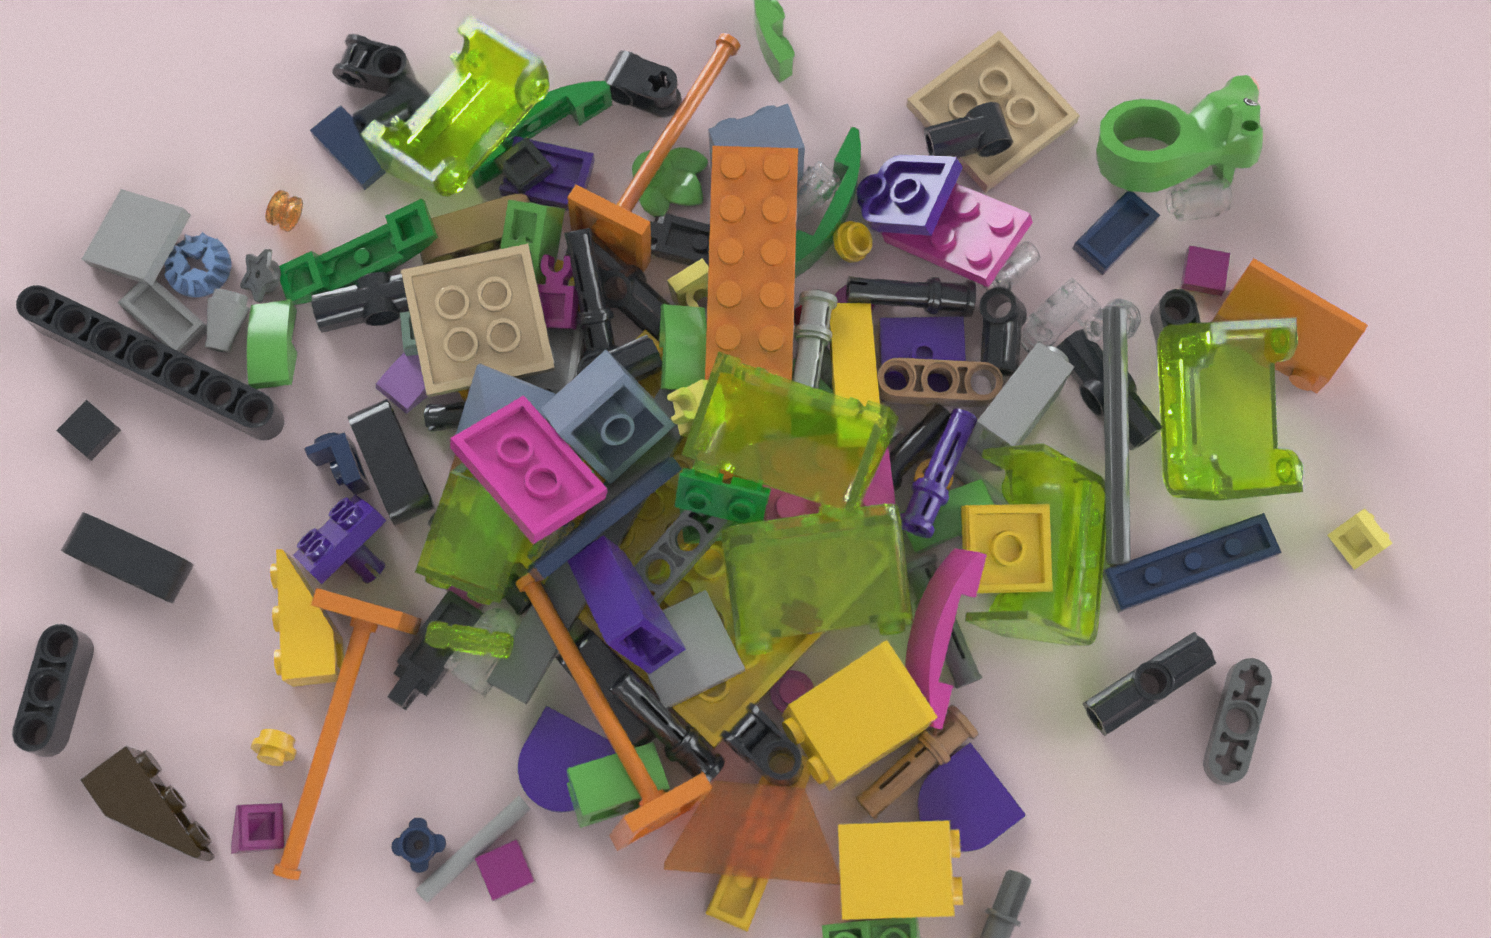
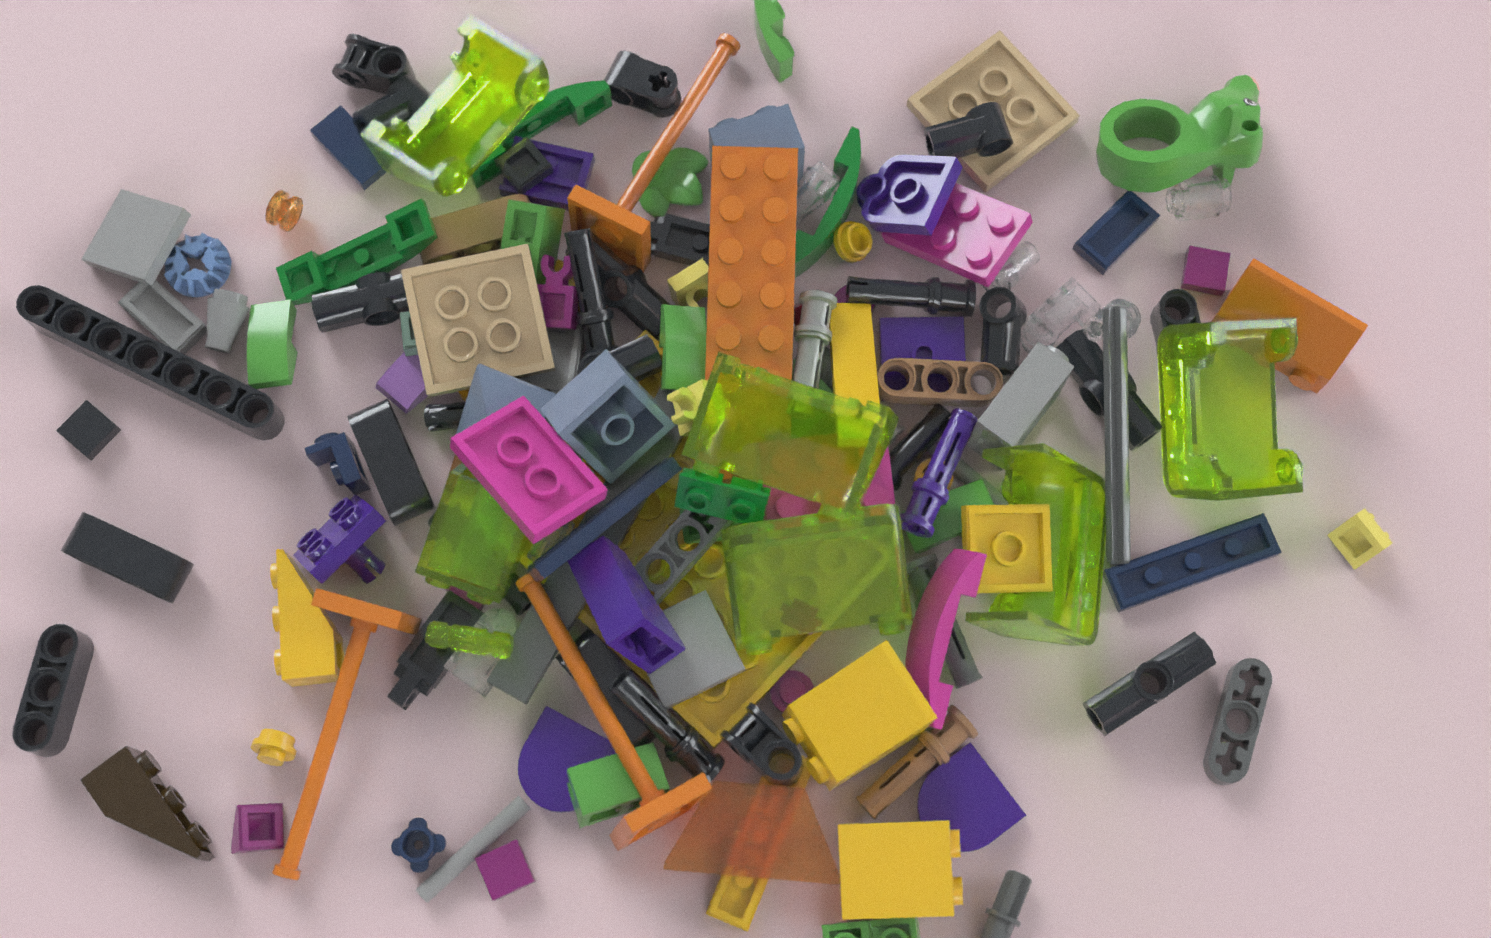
dark grey plate [240,249,281,303] -> none

